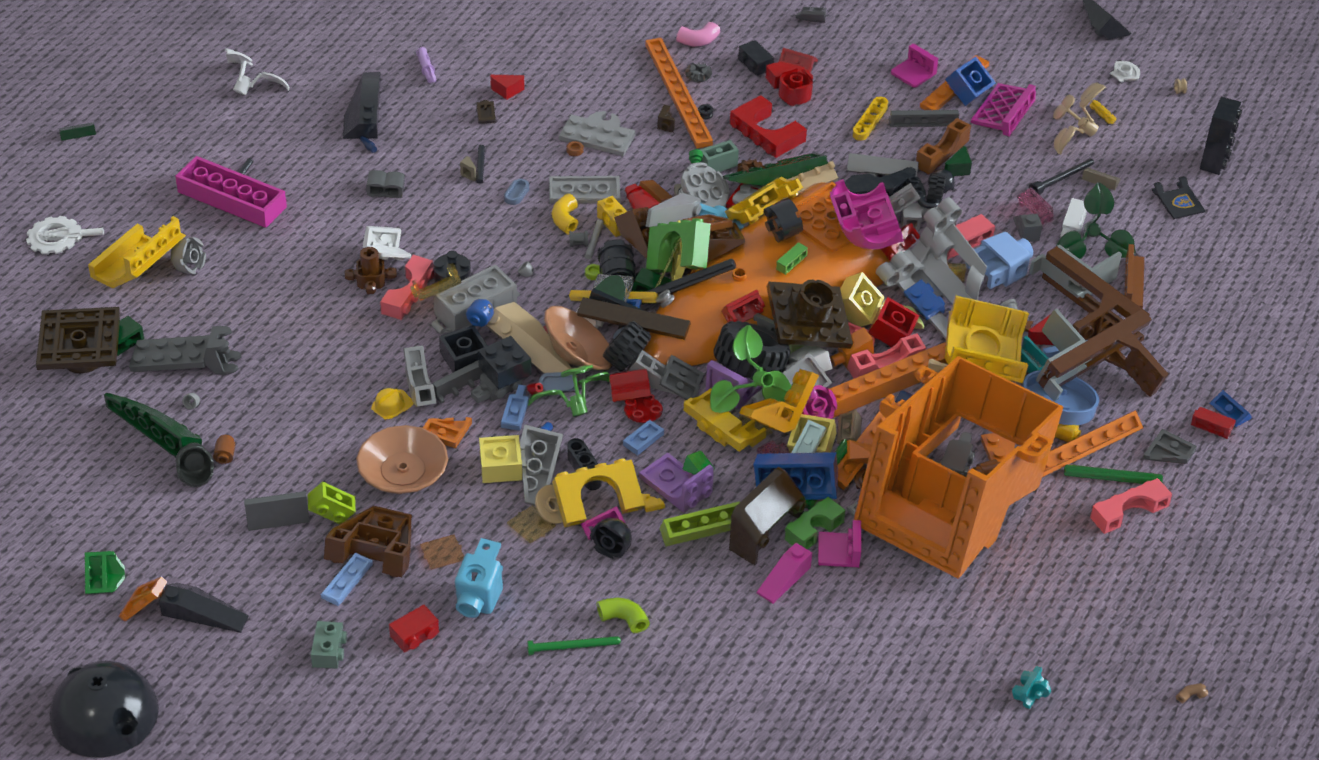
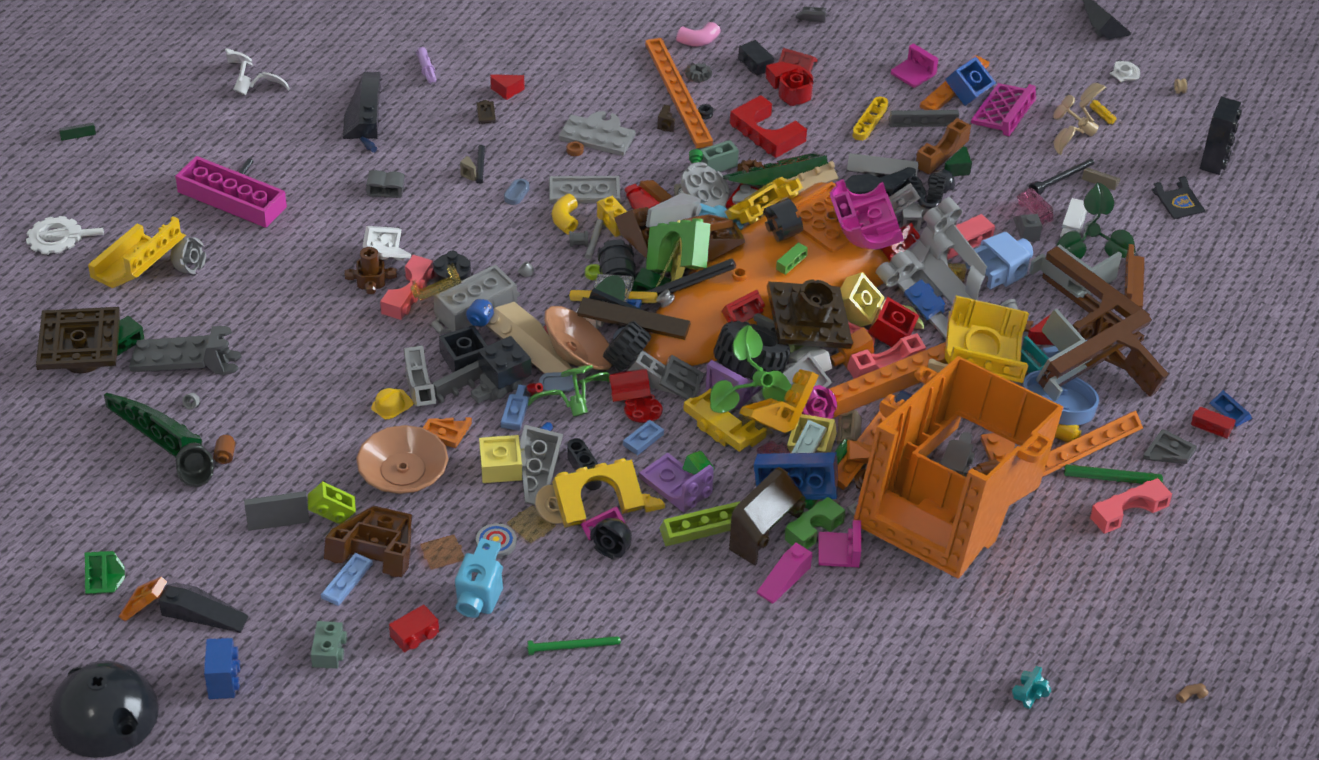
lime cylinder [596,597,650,633] -> none
none -> blue brick [204,638,241,699]
none -> light grey tile [476,523,517,559]

